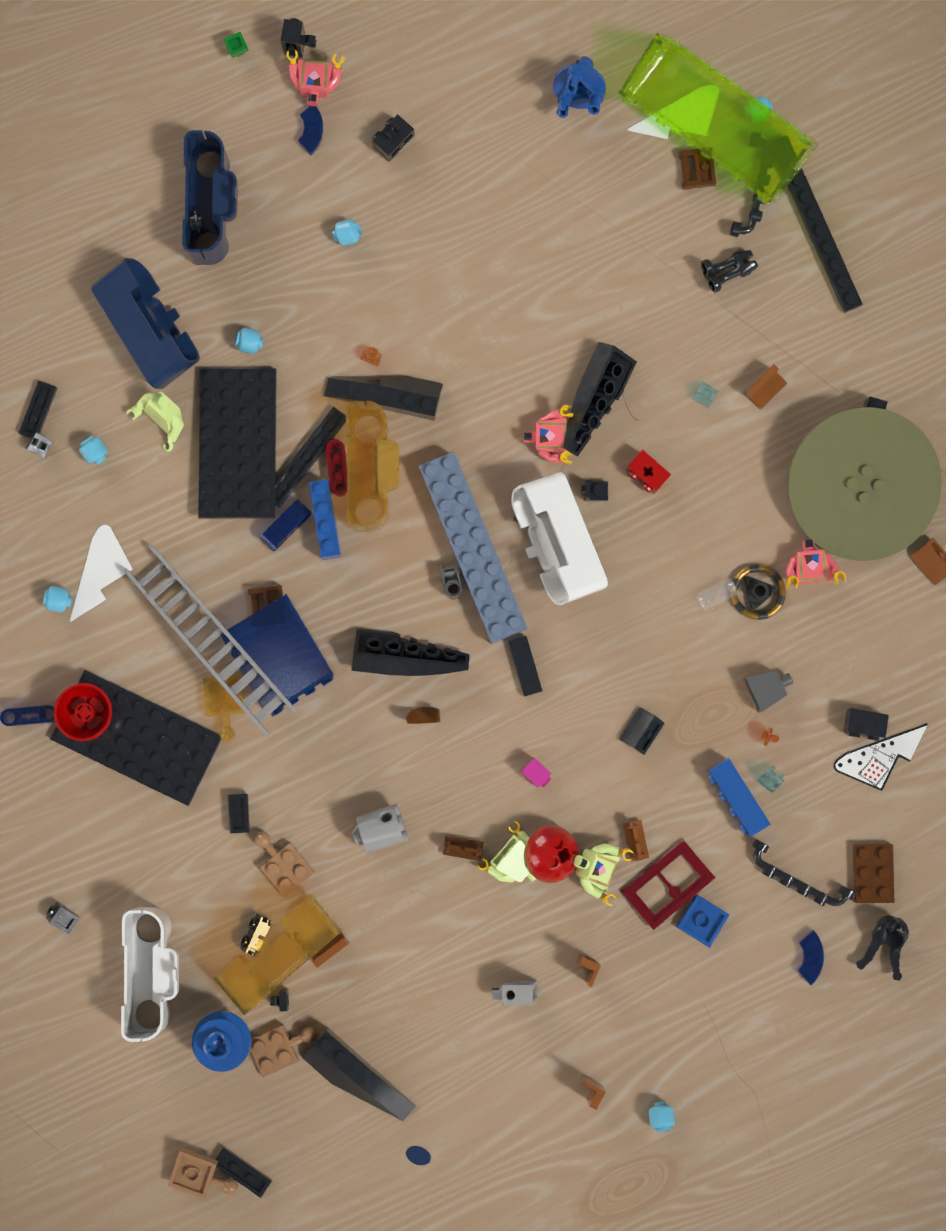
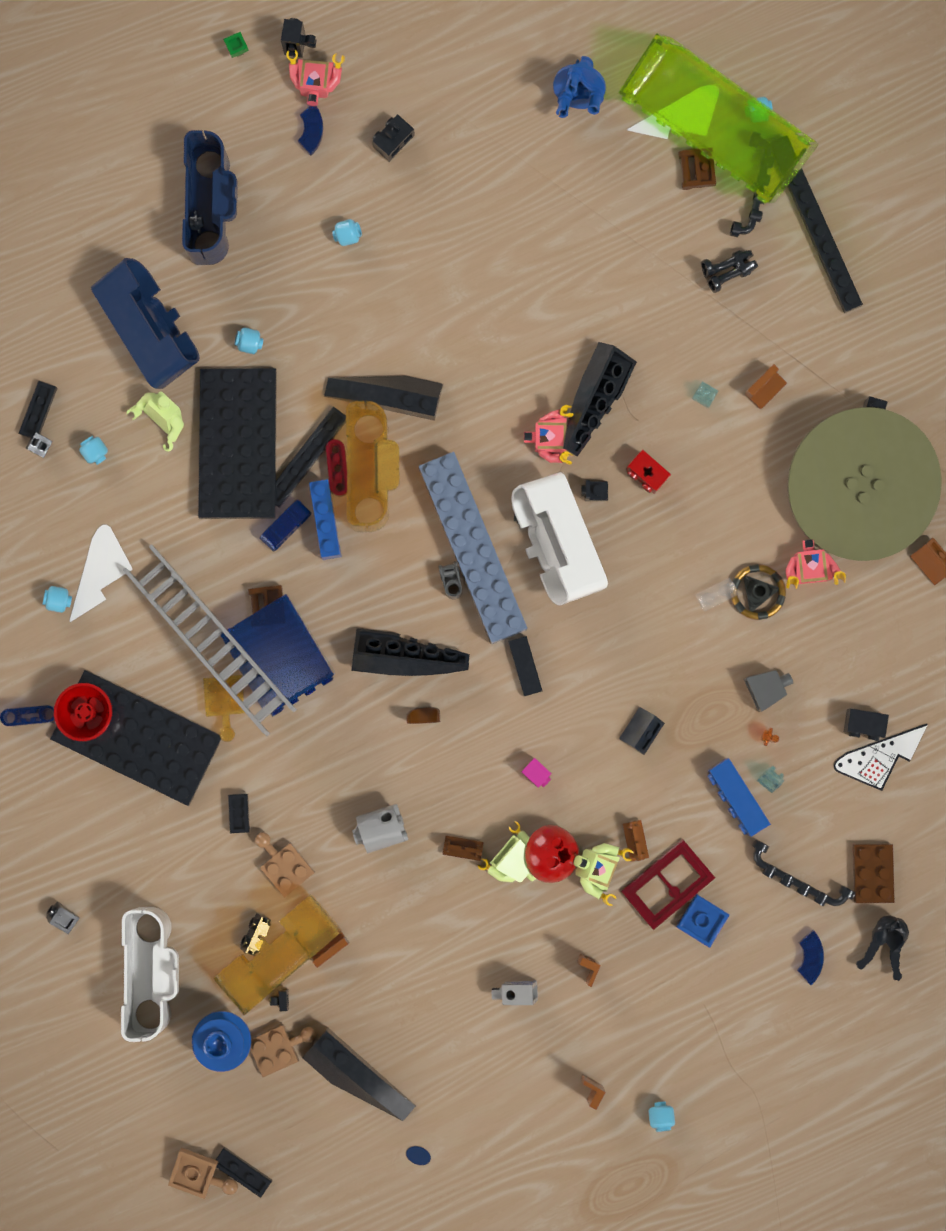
clear orange plate [360,347,382,367] -> none

